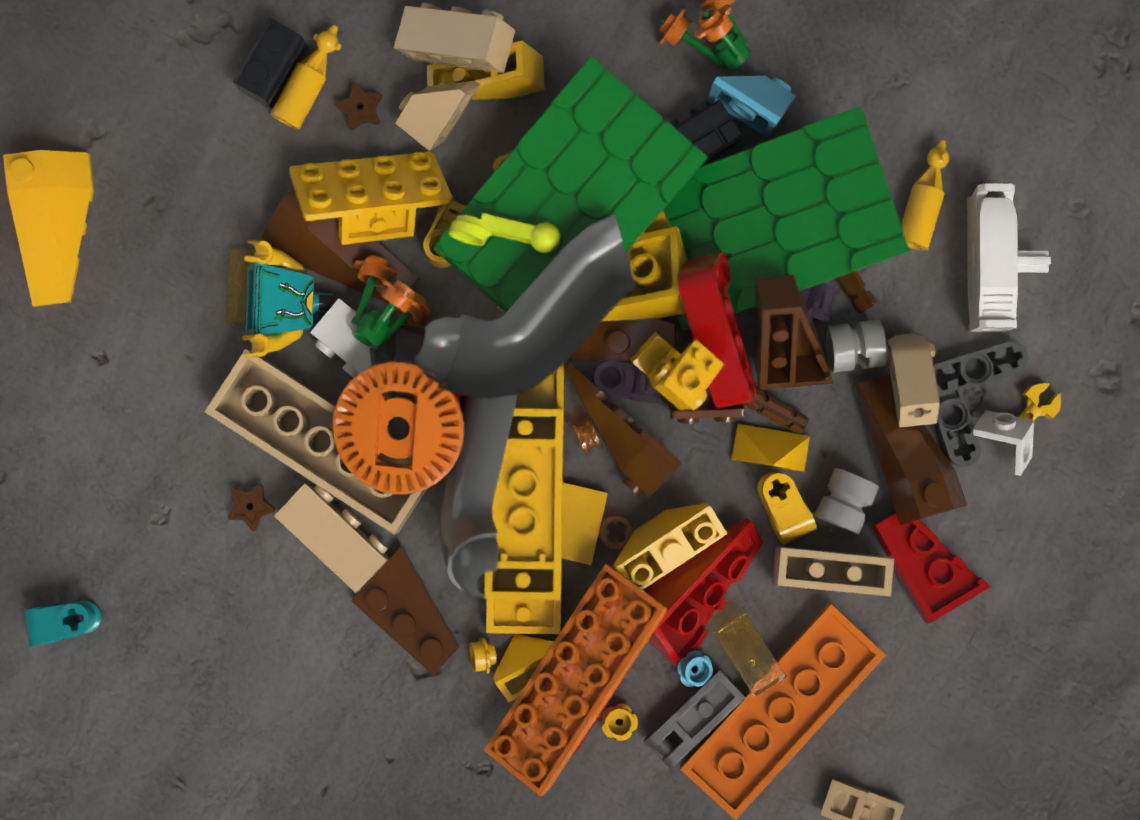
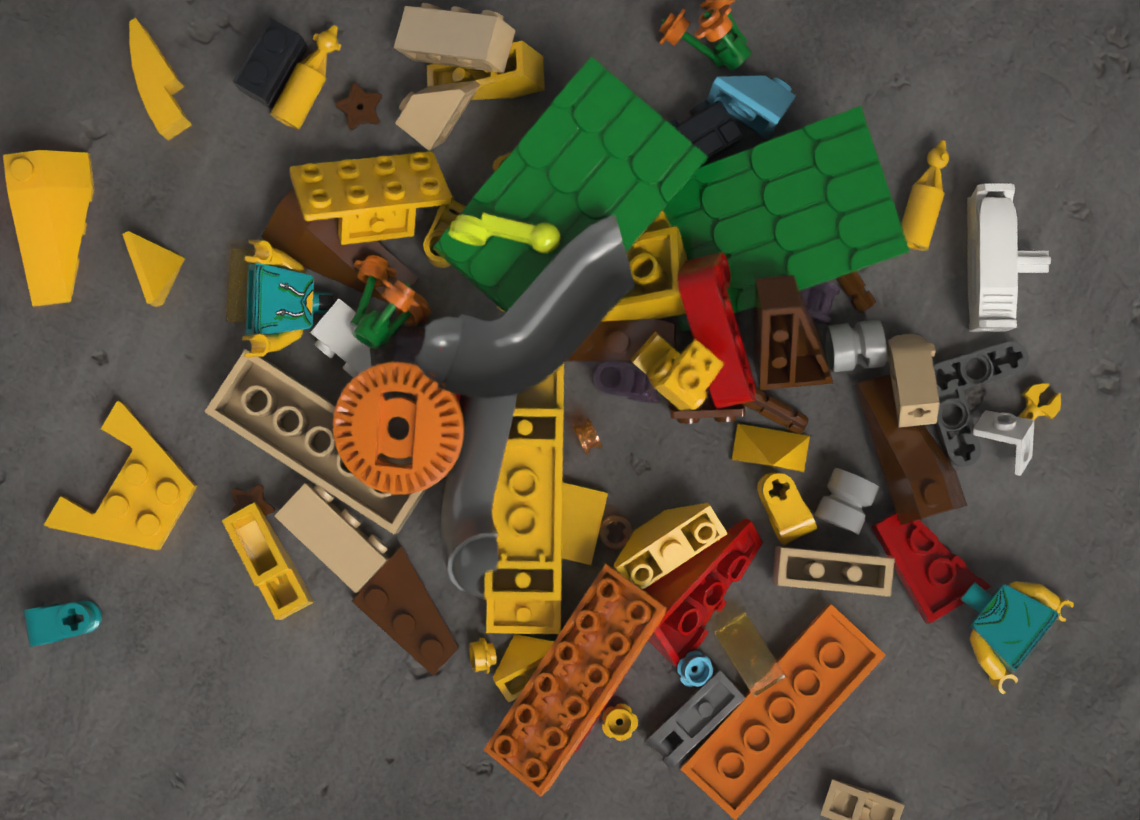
reddish brown wedge [564,363,682,497] -> none
none -> yellow wing [44,401,198,550]
none -> yellow slope [122,231,185,307]
none -> yellow slope [129,17,192,141]
none -> yellow slope [222,502,314,620]
none -> torso [961,581,1074,694]

